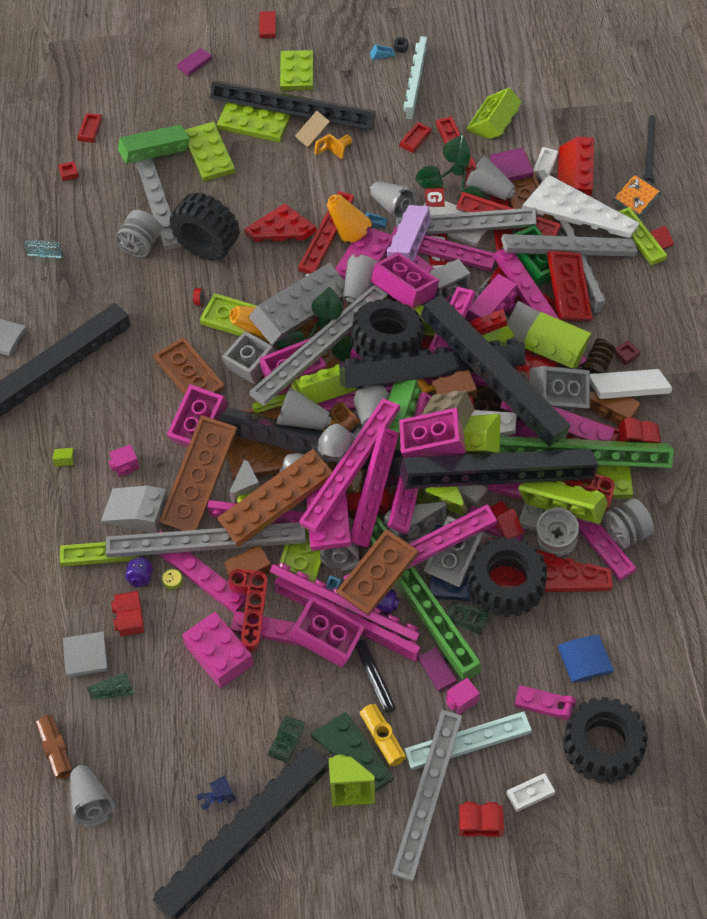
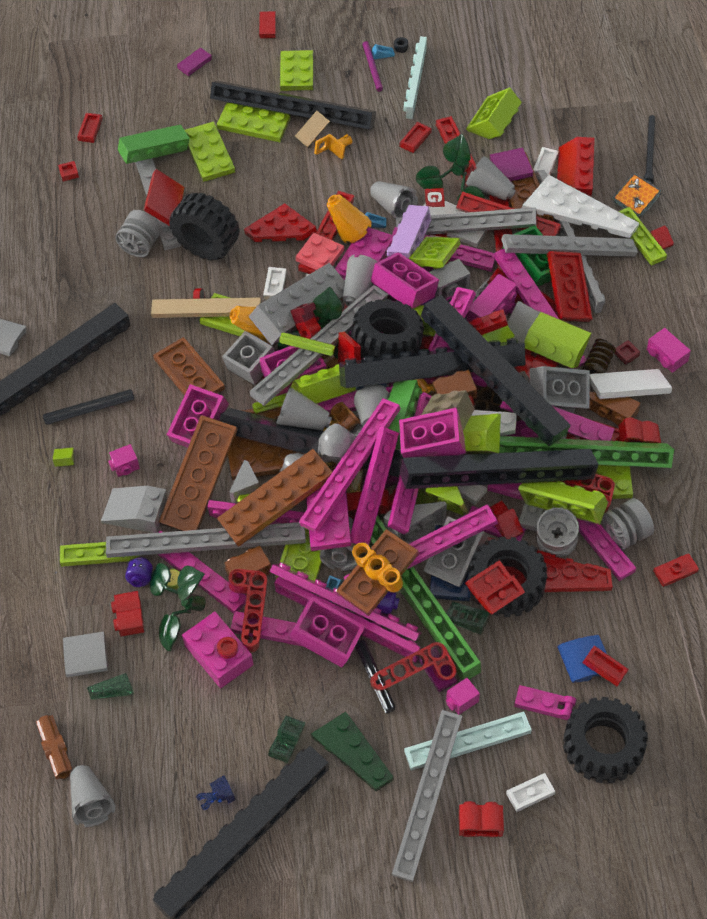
clear light blue plate [24,239,63,258] -> none
lime slope [329,755,375,807] -> none
yellow piece [360,704,406,767] -> none
none -> black axle [43,389,134,424]
none -> red tile [144,169,185,227]
none -> dark green plant [150,563,206,652]
none -> tan tile [151,298,261,318]
none -> red tile [217,637,238,659]
none -> white plate [263,267,287,300]
none -> lime axle [279,332,335,356]
none -> leg [290,302,321,339]
none -> coral plate [296,233,344,270]
none -> red plate [338,332,361,364]
none -> light orange piece [352,543,403,592]
none -> magenta bar [362,41,383,92]
none -> red beam [370,642,456,691]
none -> lime plate [409,237,460,269]
none -> red slope [465,560,525,615]
none -> red tile [582,646,629,686]
none -> dark pink brick [646,328,691,373]
none -> red plate [653,553,699,587]

